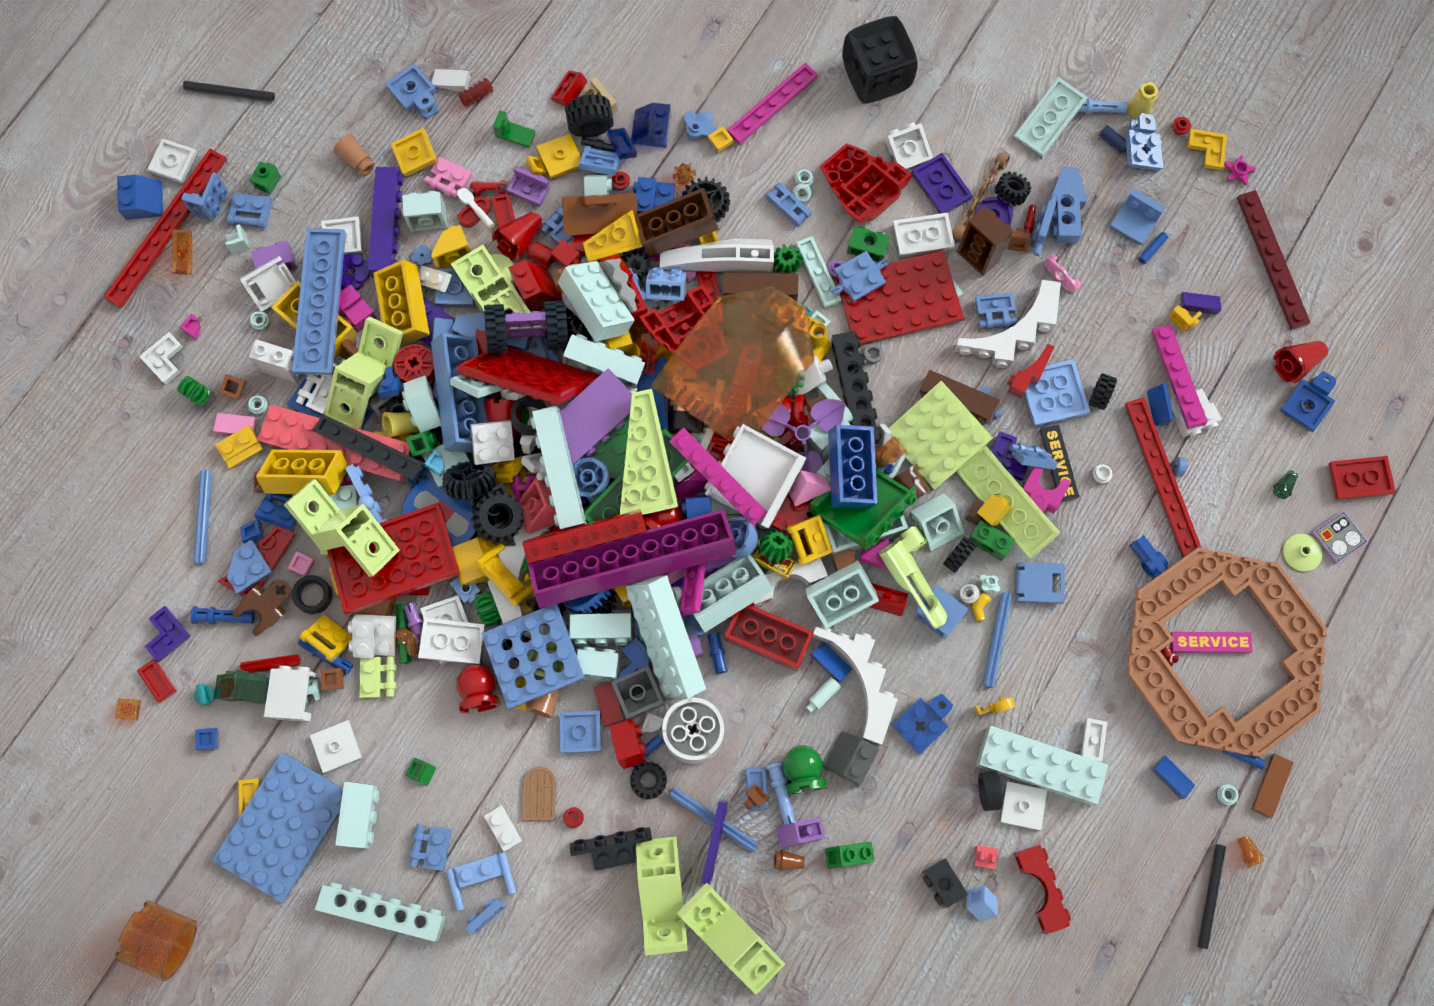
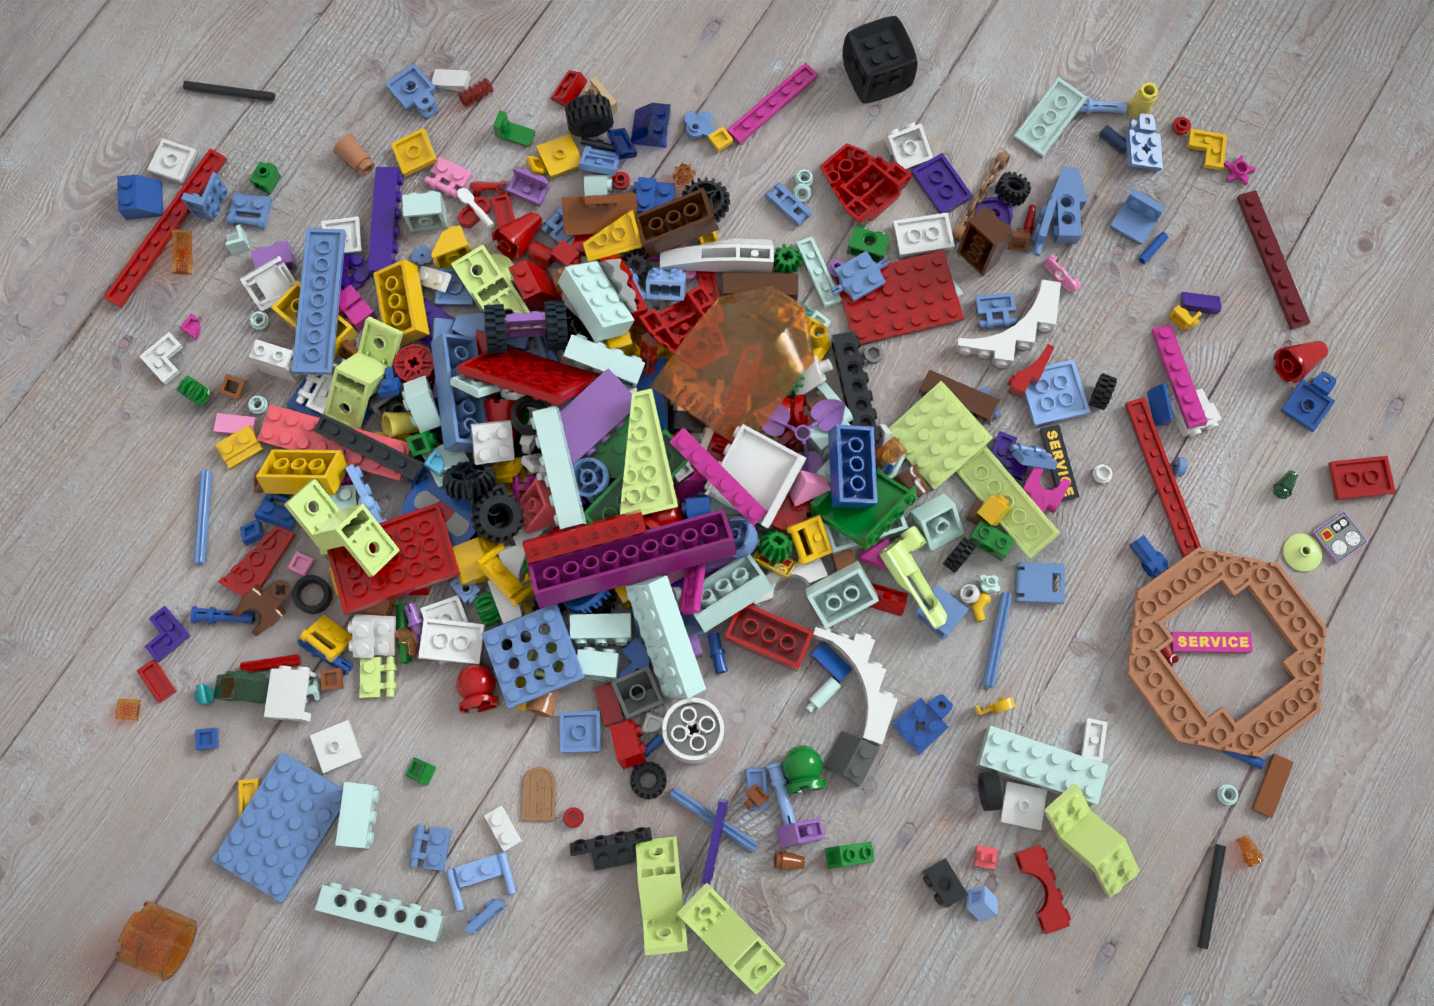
medium blue plate [227,540,273,595] -> none
blue slope [1151,756,1195,799] -> none
none -> yellowish green bracket [1044,783,1140,898]

